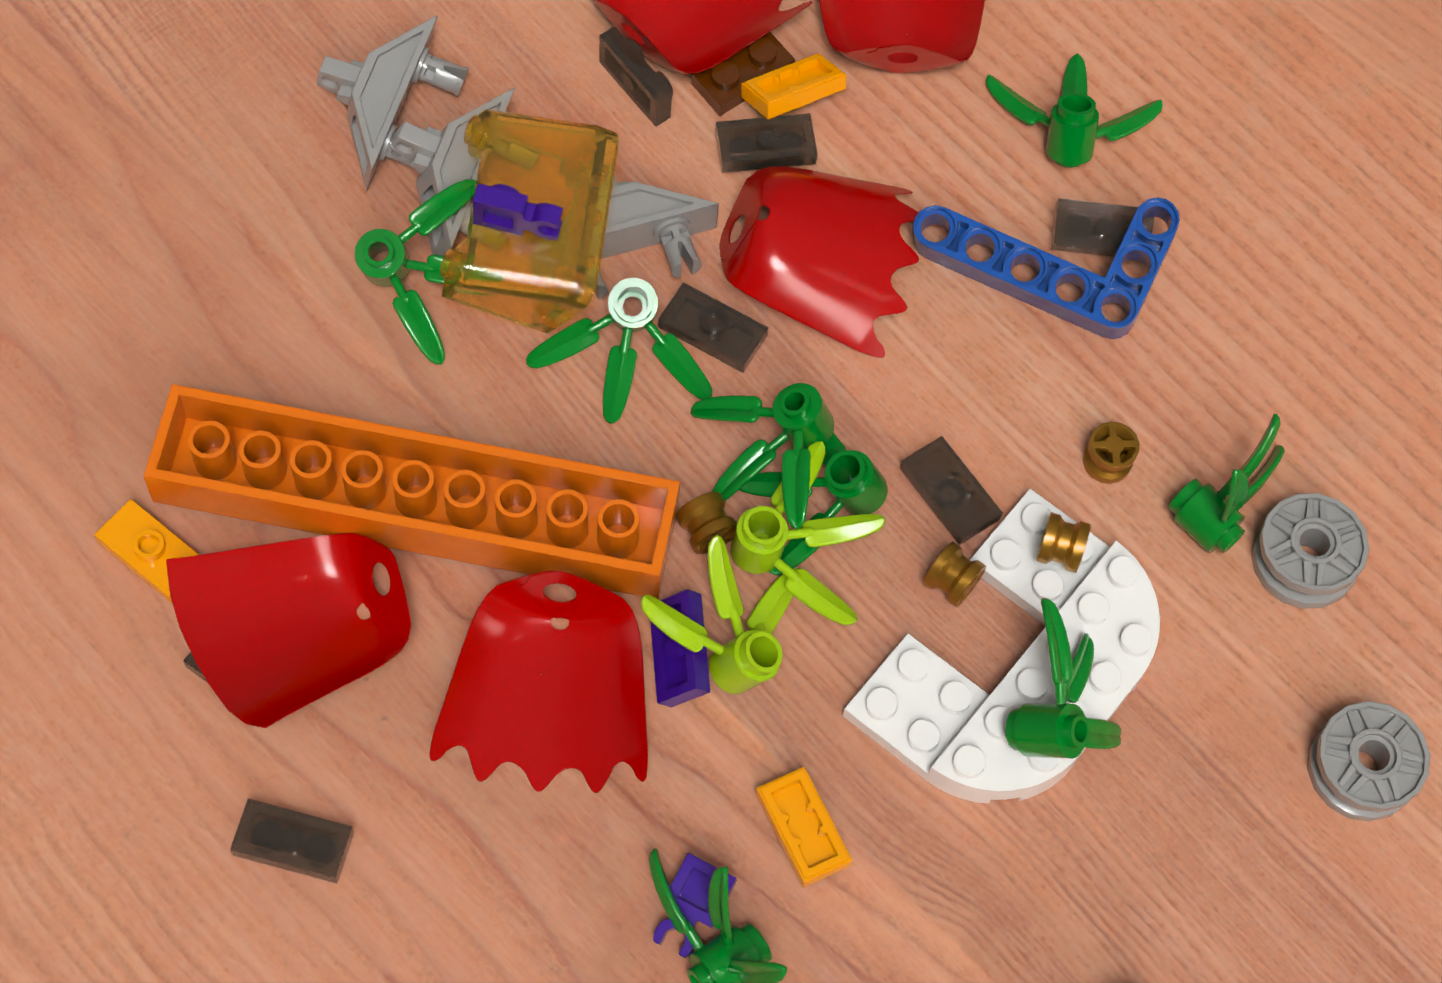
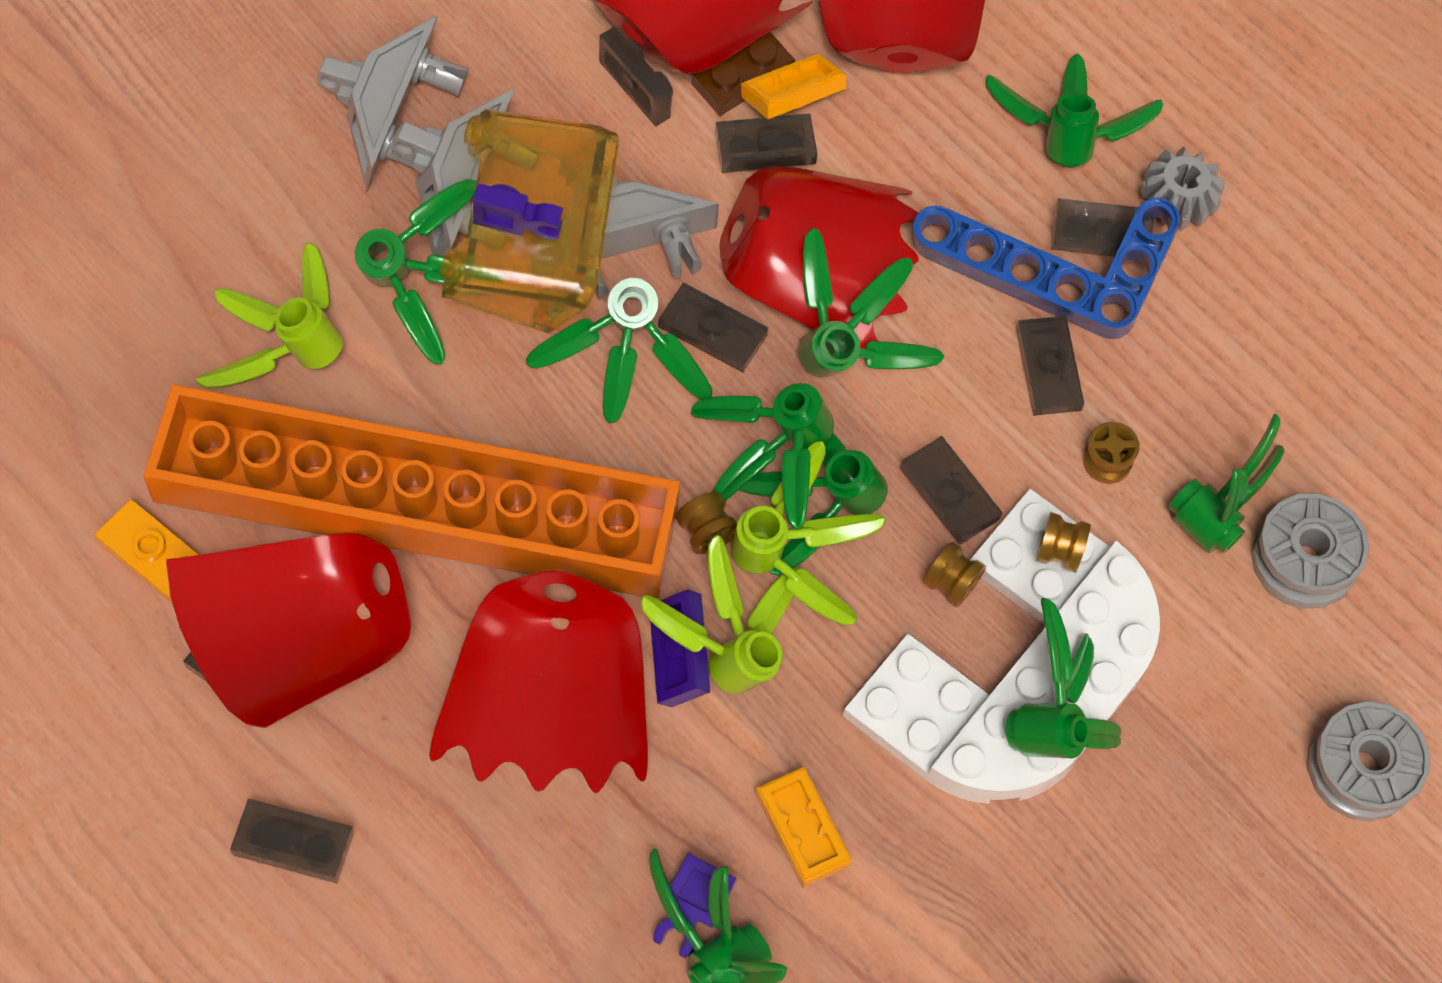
none -> lime plant [196,243,343,388]
none -> green plant [799,228,945,377]
none -> clear smoke plate [1016,316,1085,416]
none -> light grey gear [1140,146,1225,231]

